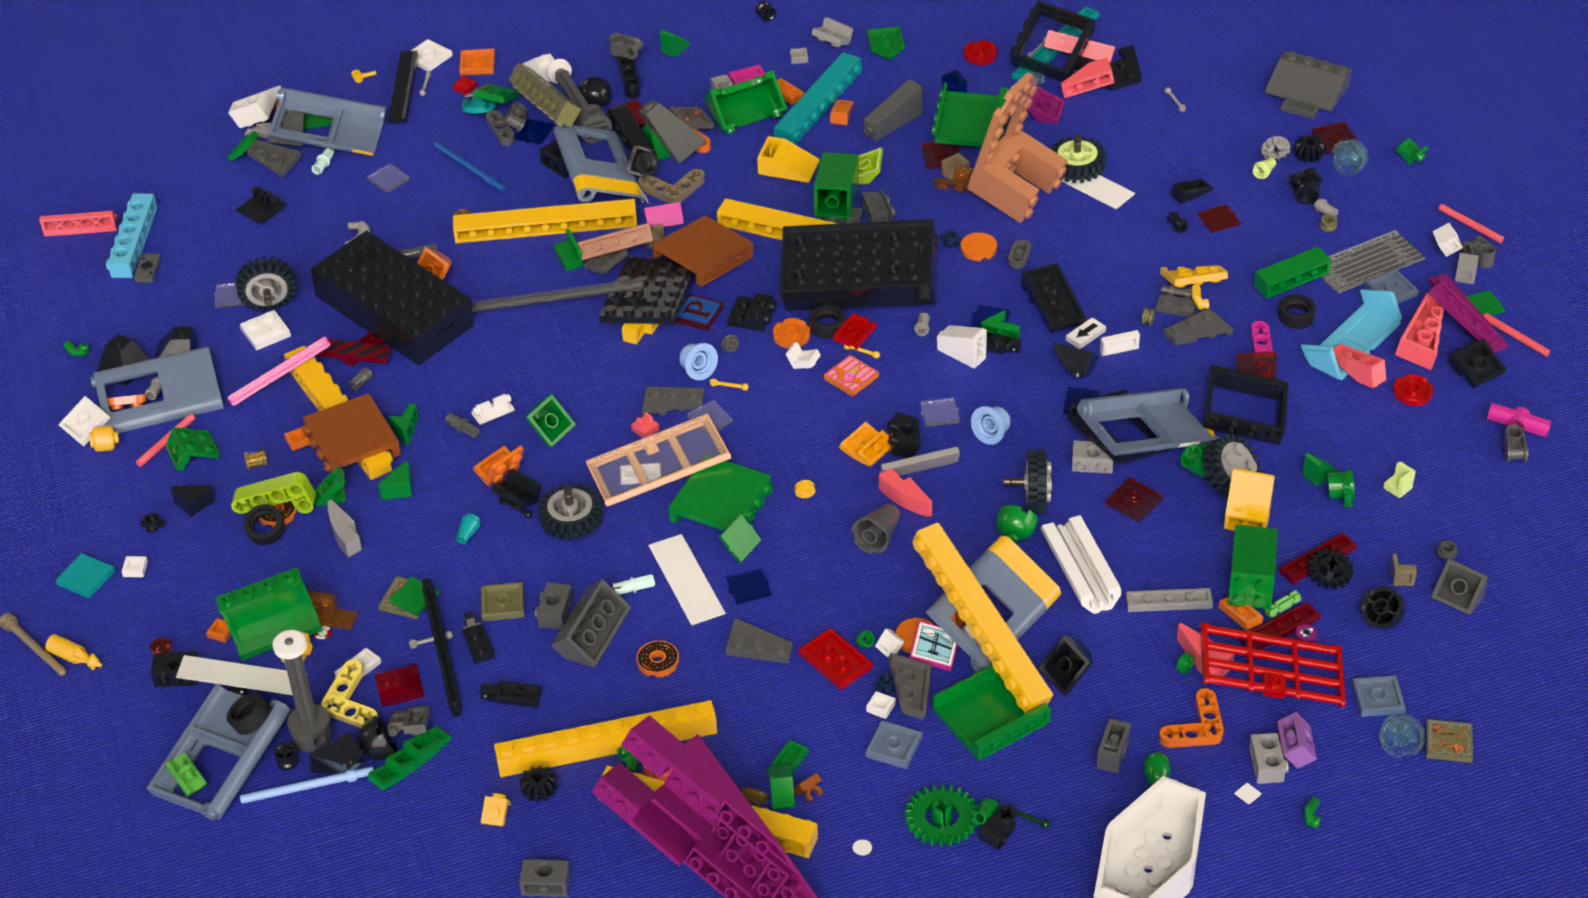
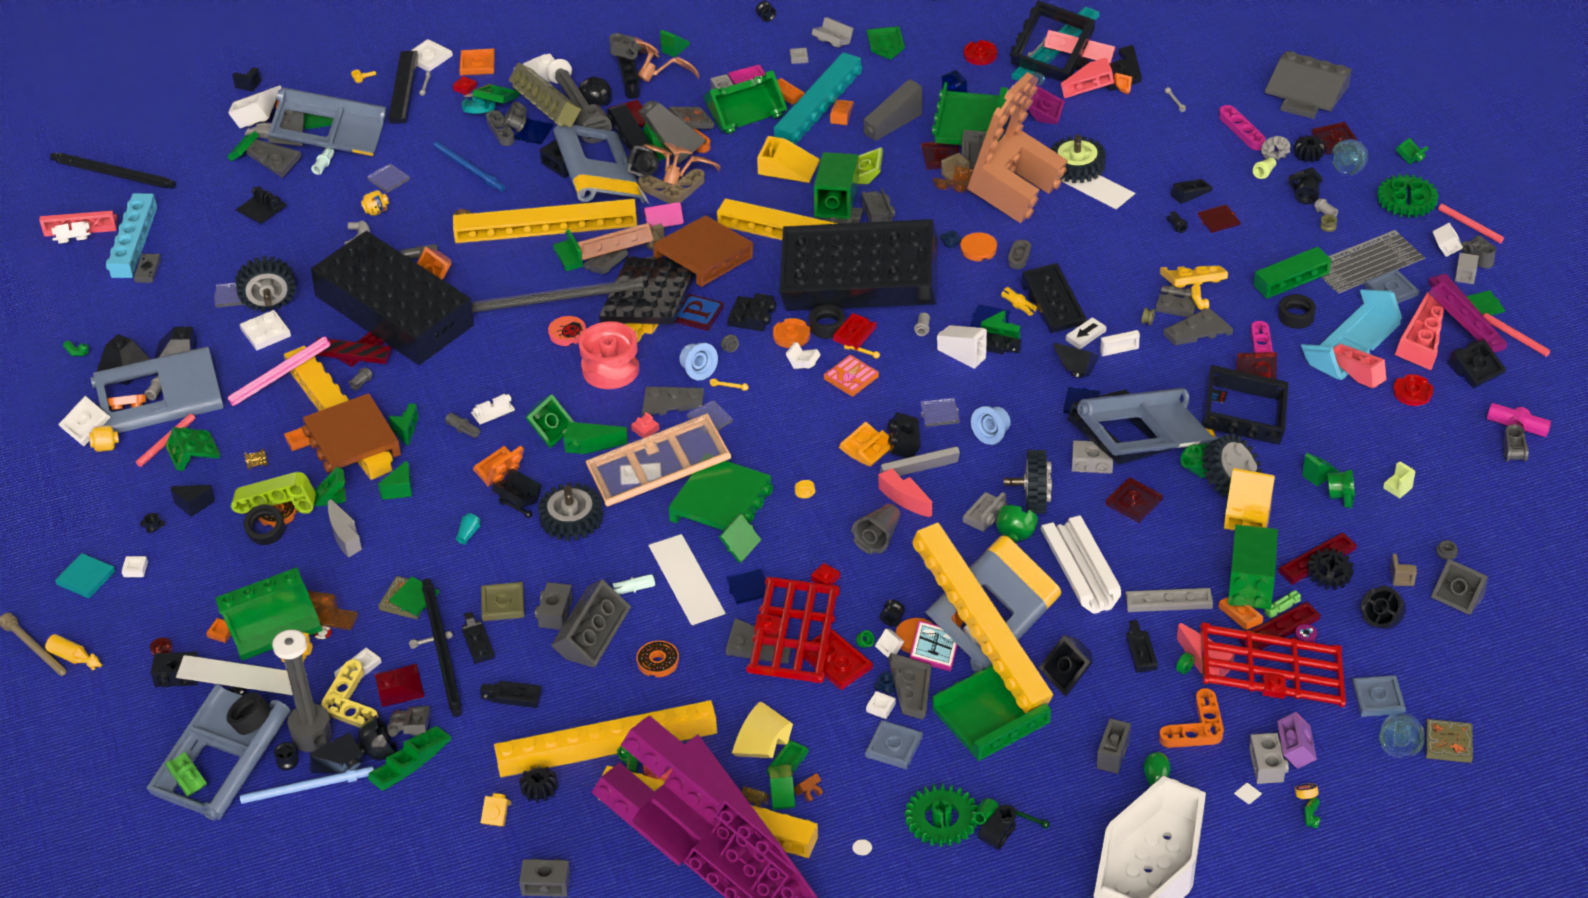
none -> black piece [50,152,176,189]
none -> white hinge [52,221,92,244]
none -> black panel [232,67,261,92]
none -> yellow head [361,190,390,216]
none -> tile [548,316,586,346]
none -> green slope [563,422,628,454]
none -> coral piece [579,322,640,389]
none -> nougat plant [634,37,699,82]
none -> nougat plant [642,142,720,185]
none -> light yellow slope [732,702,793,758]
none -> red door [746,577,840,683]
none -> red plate [811,563,840,585]
none -> black wheel [880,600,905,627]
none -> dark grey hinge [962,130,986,169]
none -> light grey bracket [963,492,1007,532]
none -> yellow pin [1001,287,1037,316]
none -> orange tile [1114,73,1132,95]
none -> black hinge [1126,620,1158,673]
none -> black sticker [1212,389,1228,403]
none -> dark pink beam [1219,105,1266,150]
none -> yellow tile [1295,783,1319,799]
none -> green gear [1377,174,1438,218]

